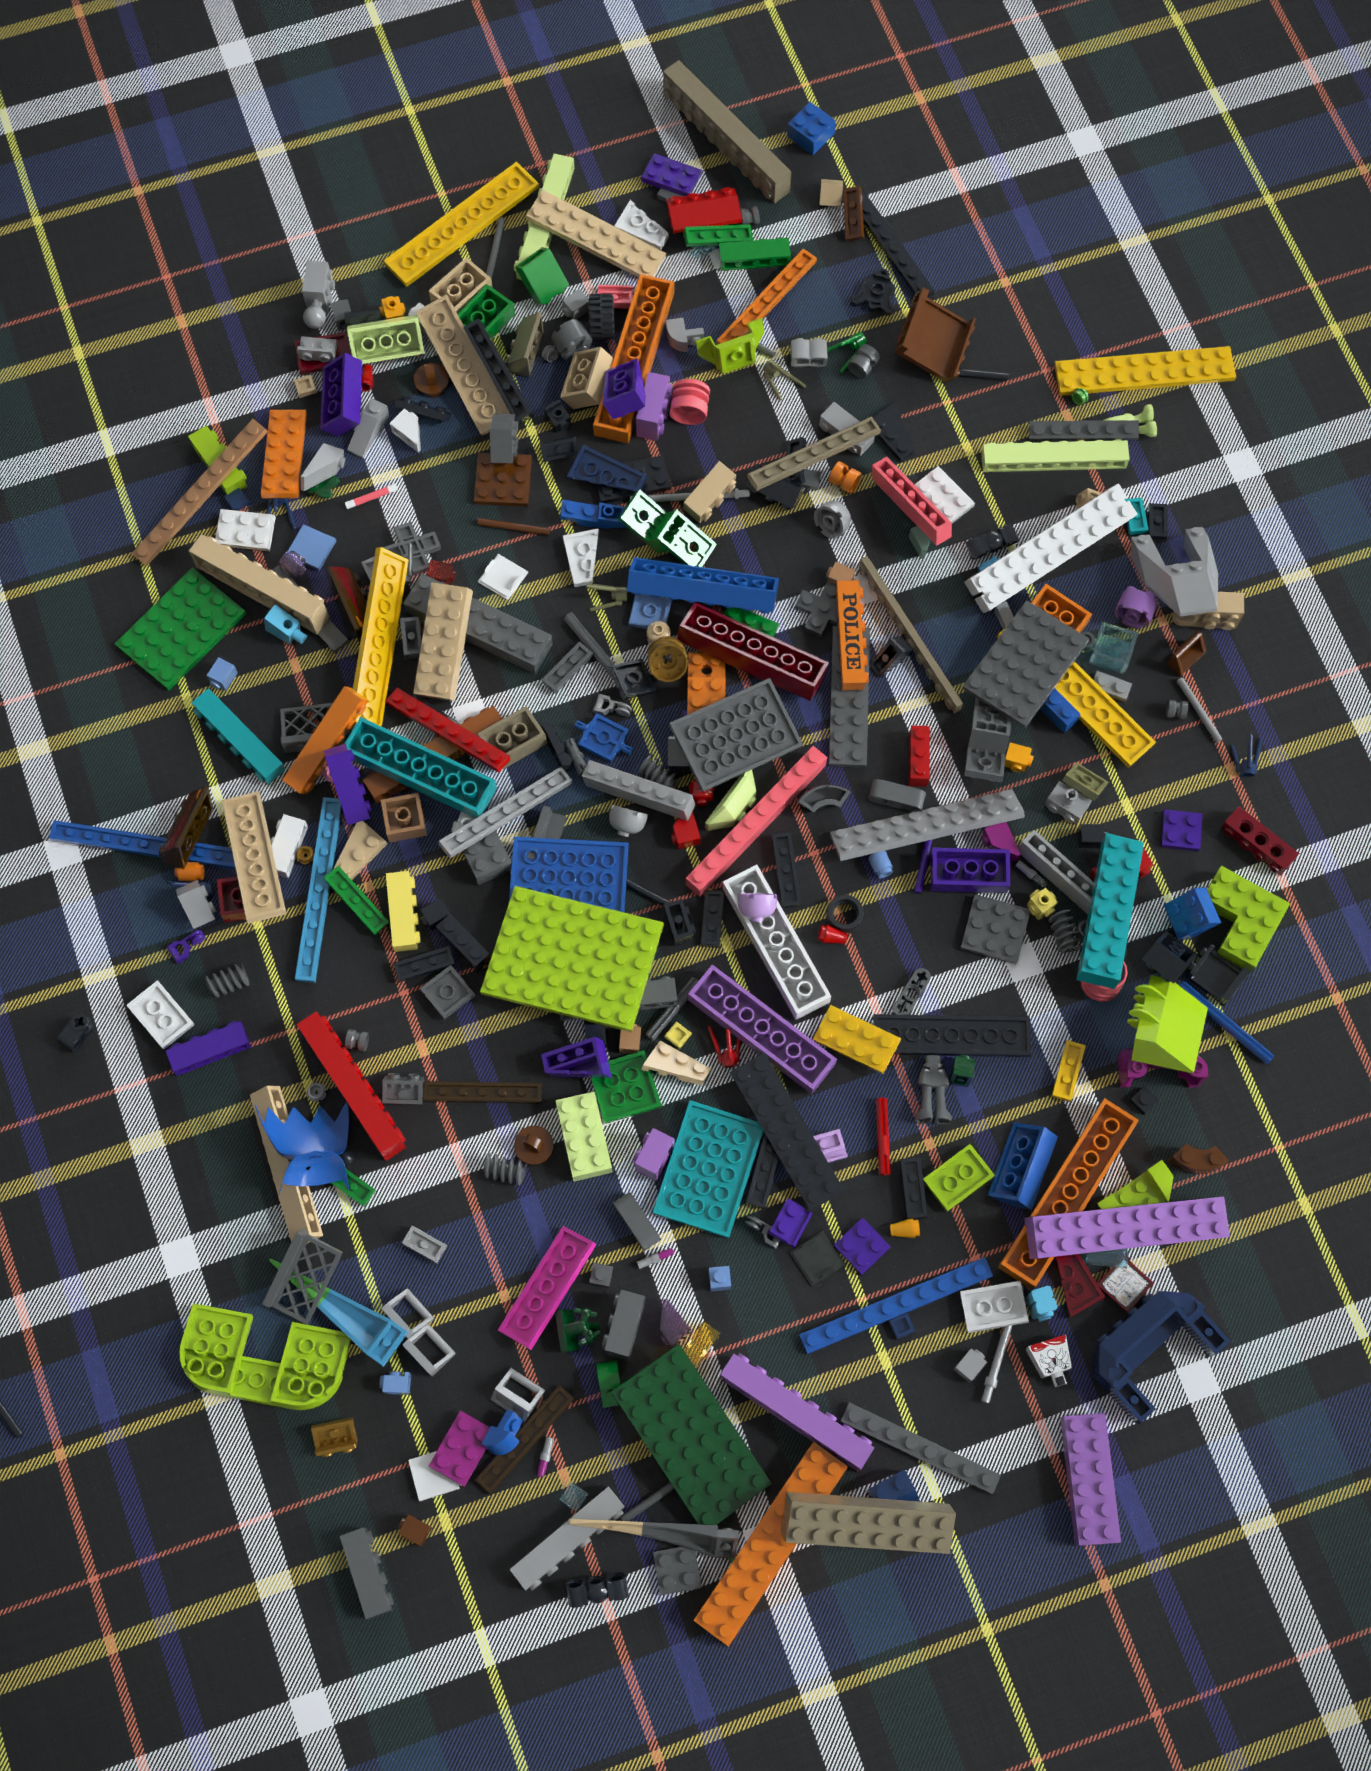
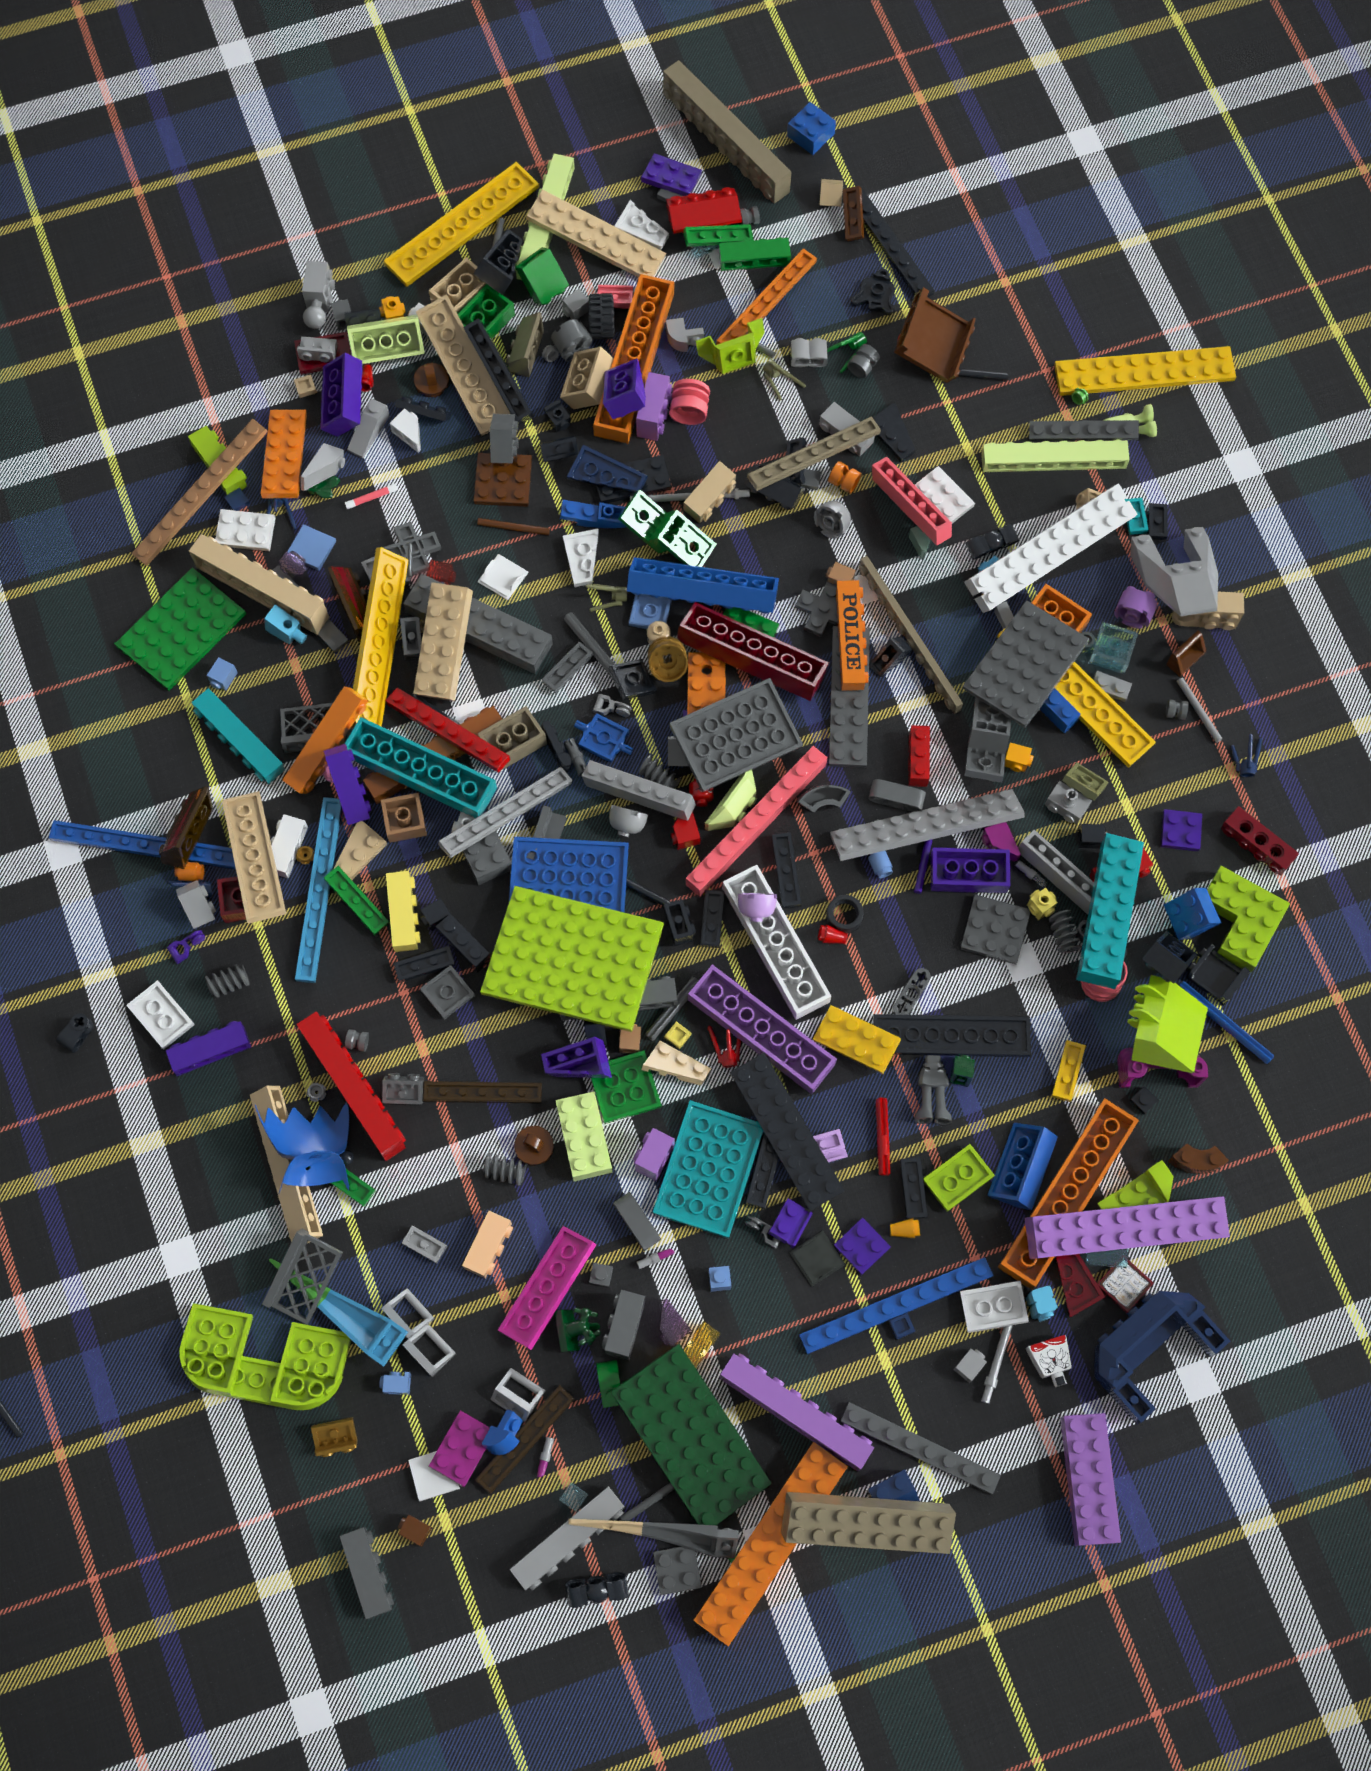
none -> light nougat brick [462,1211,513,1279]
none -> black wedge [473,229,522,295]

